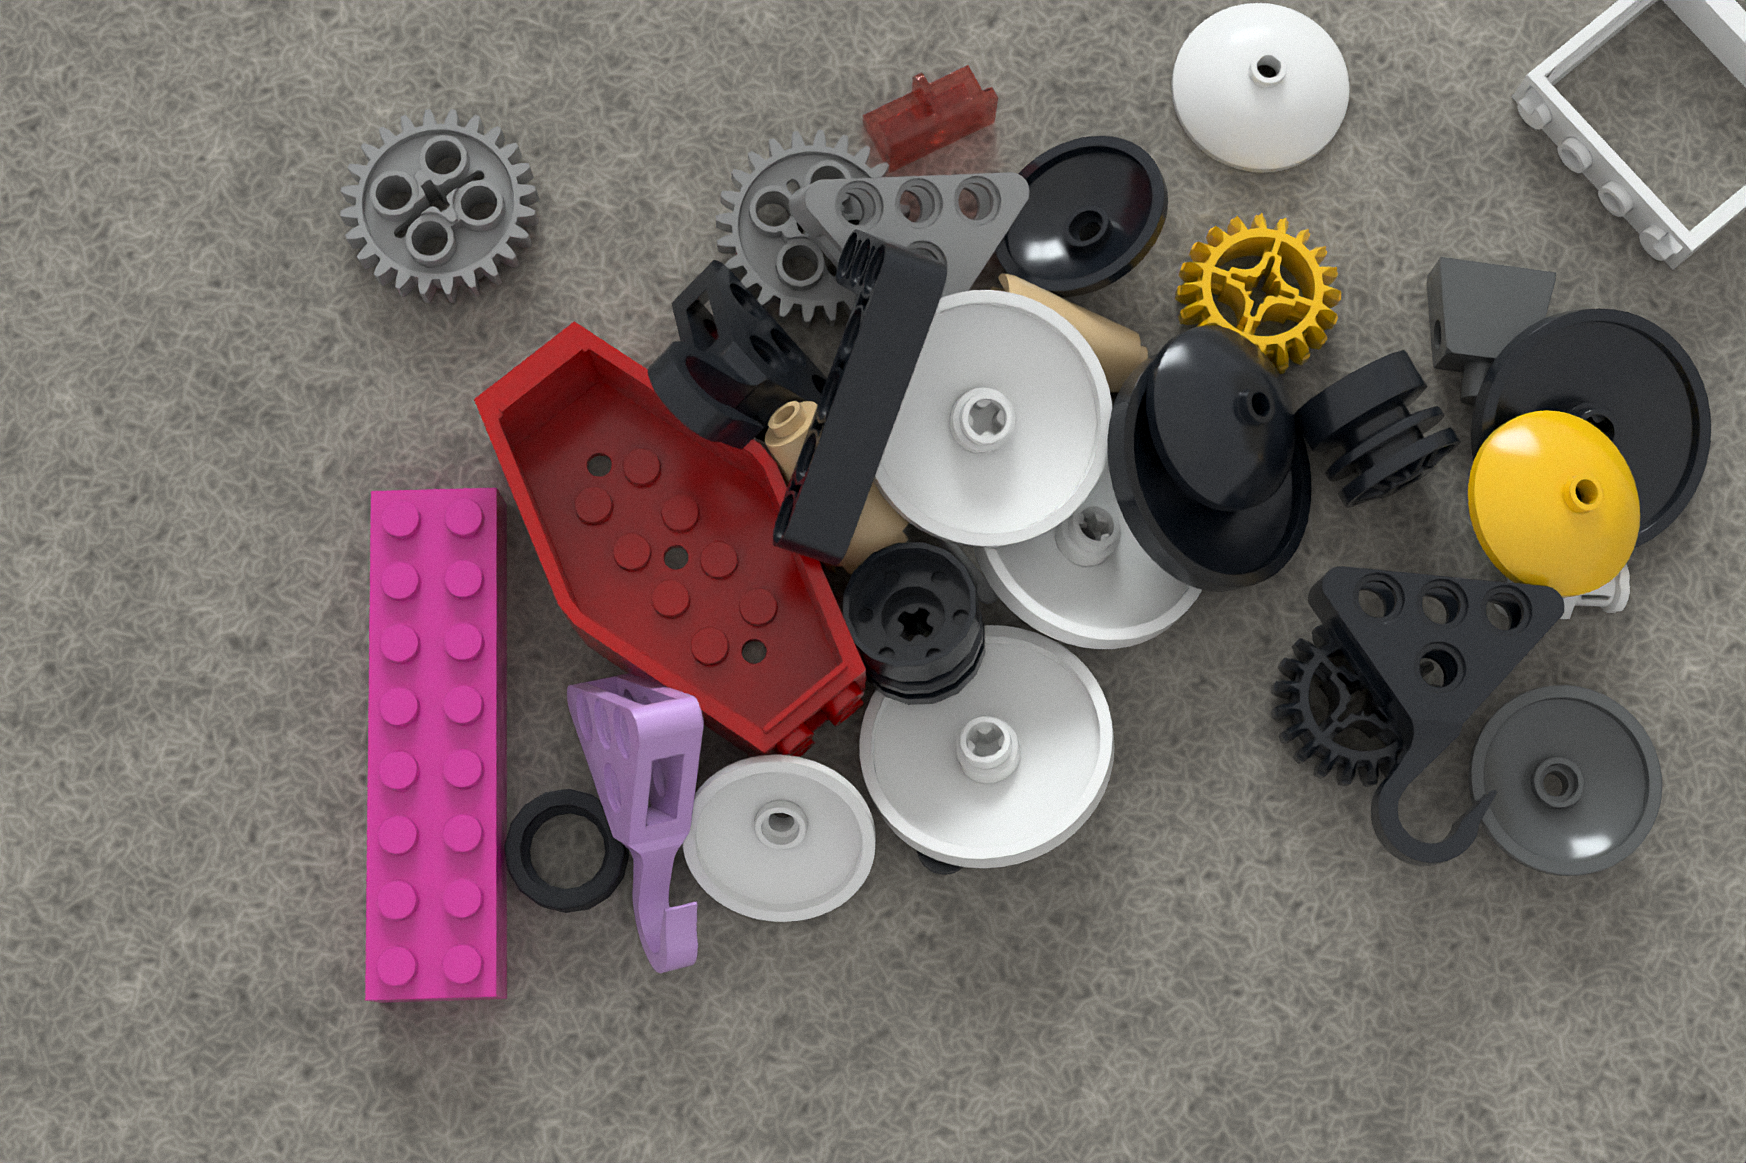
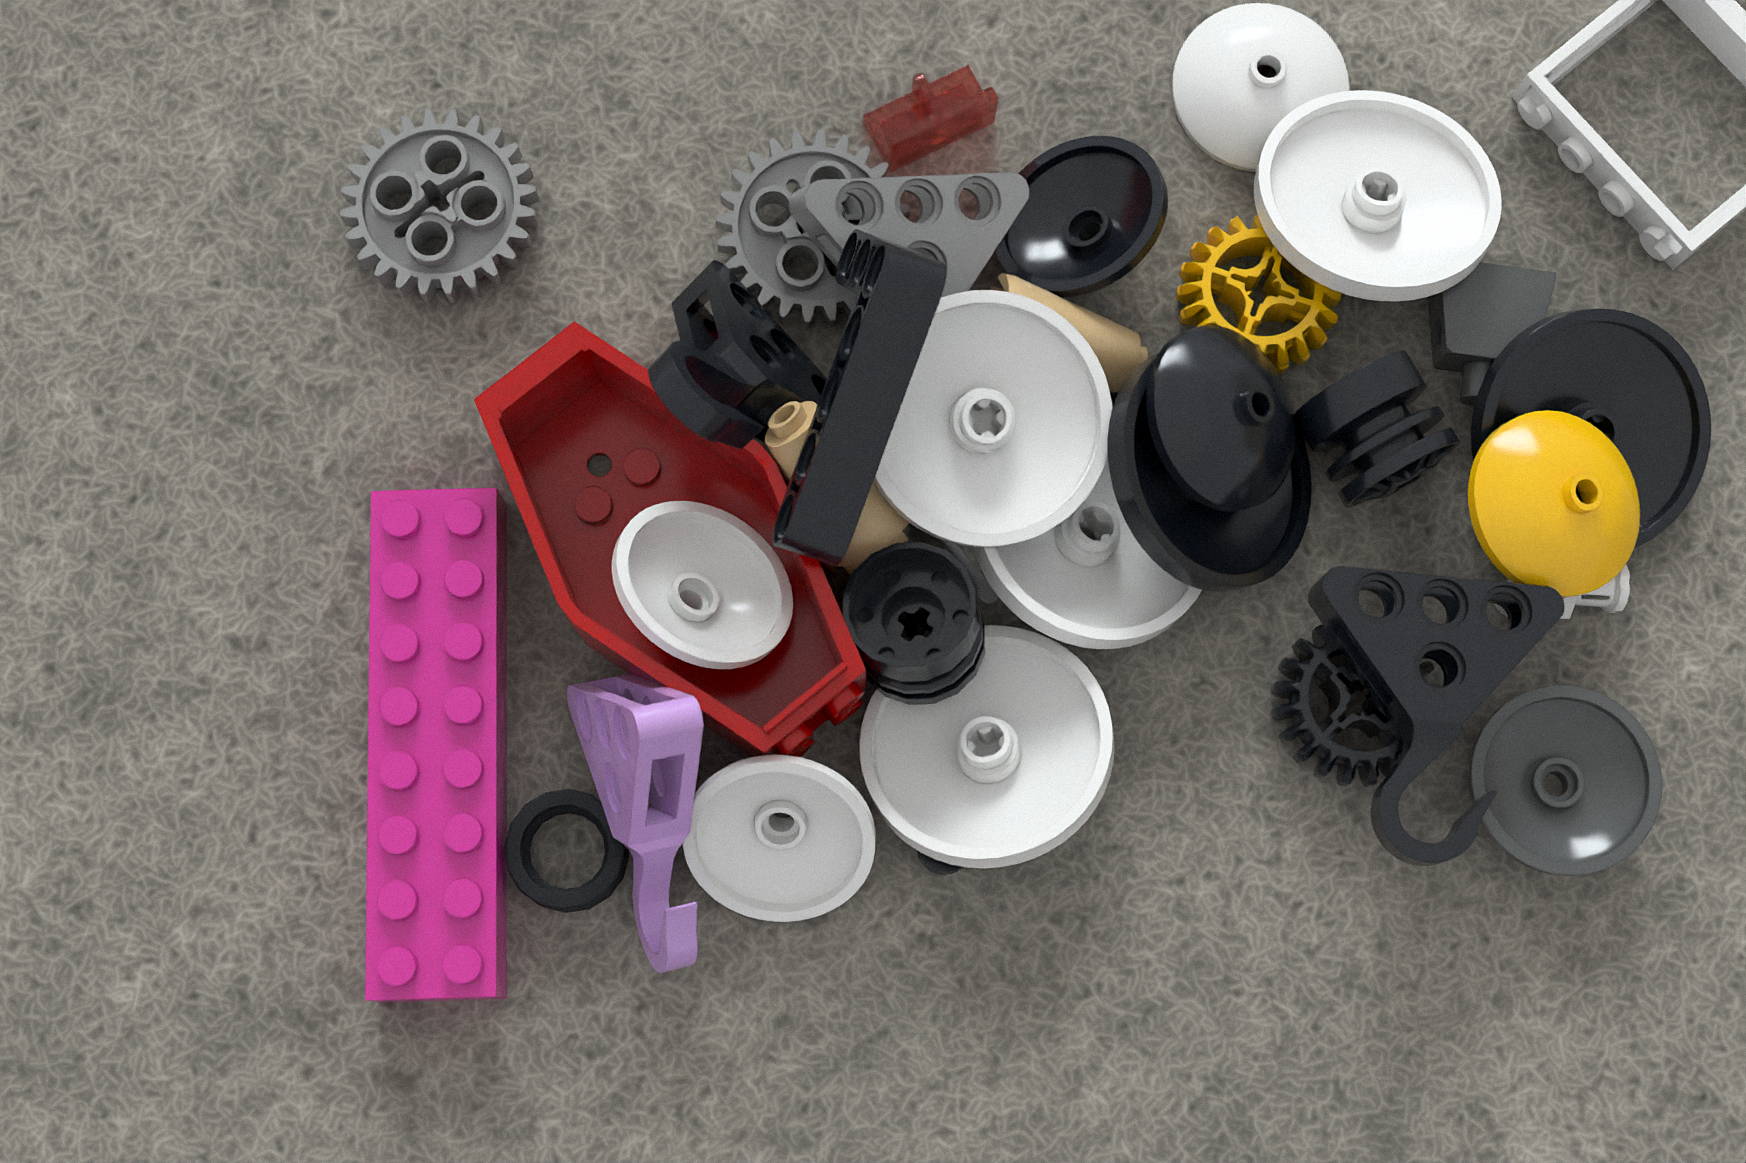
none -> white dish [612,501,793,669]
none -> white dish [1254,90,1501,302]

